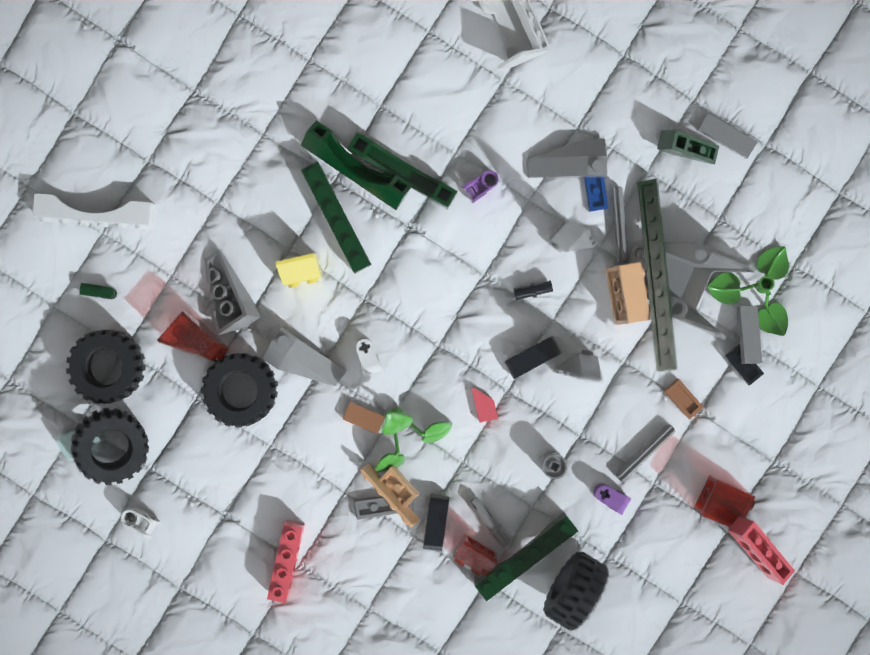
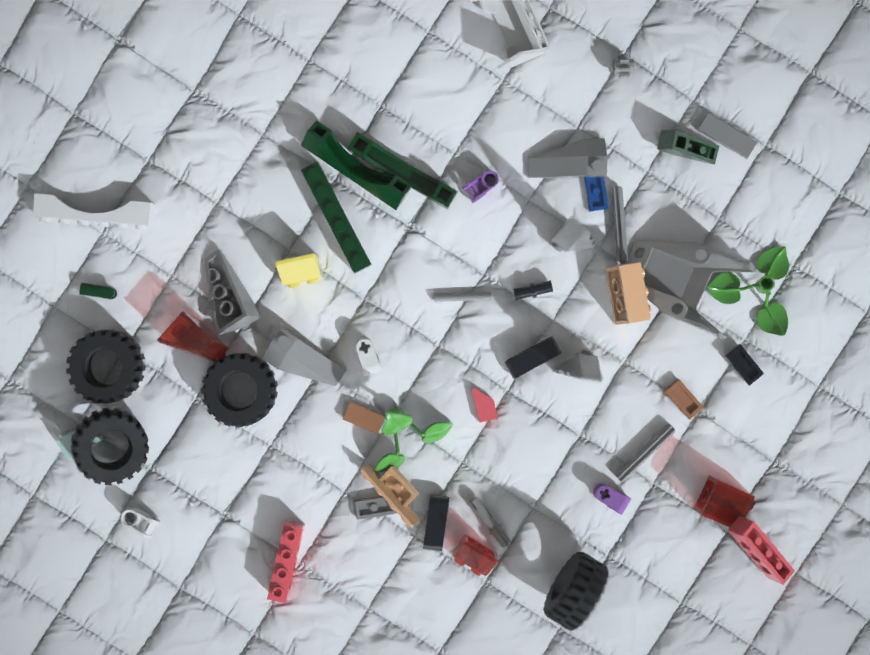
dark green arch [474,512,578,602] -> none
light grey wheel [540,451,567,479] -> none
plate [637,179,678,372] -> none
light grey tile [737,306,762,364] -> none
none -> light grey bar [434,292,492,302]
none -> light grey gear [613,54,634,79]

